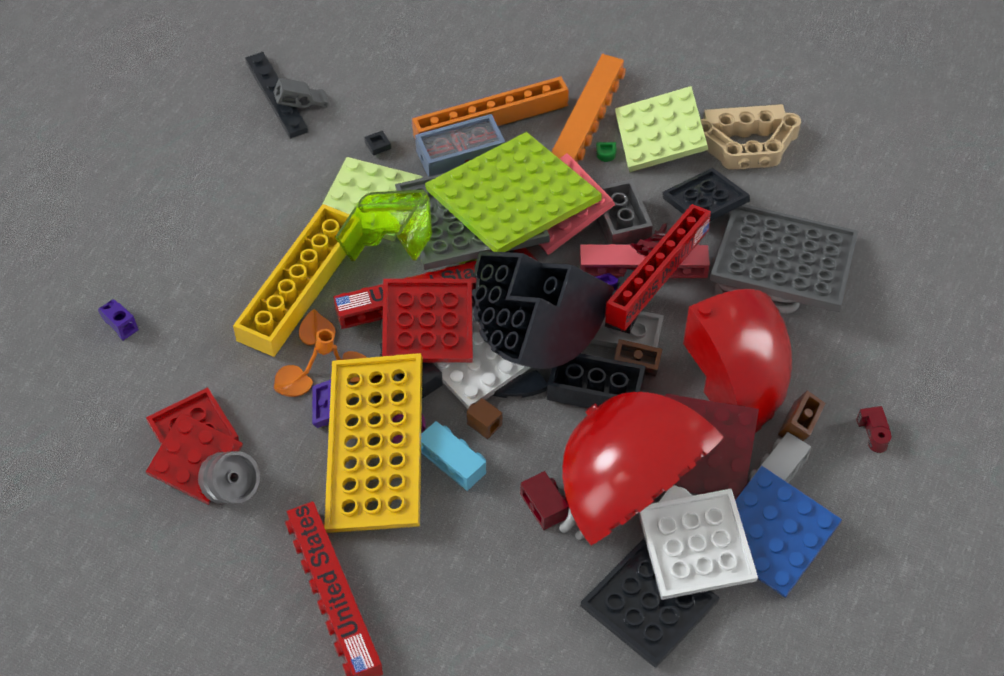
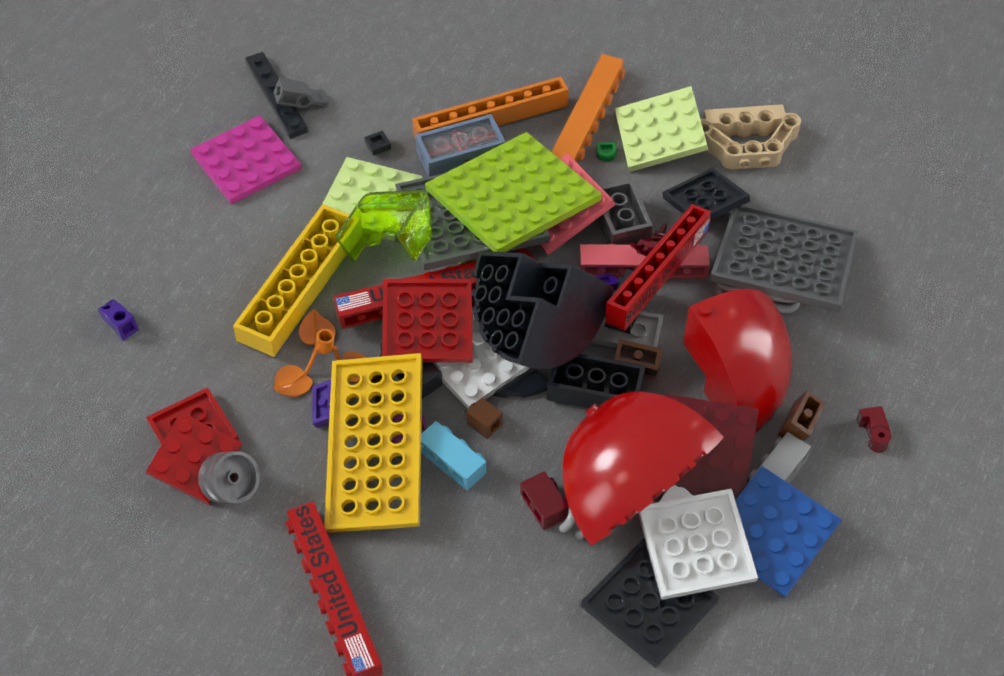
none -> dark pink plate [190,115,302,204]

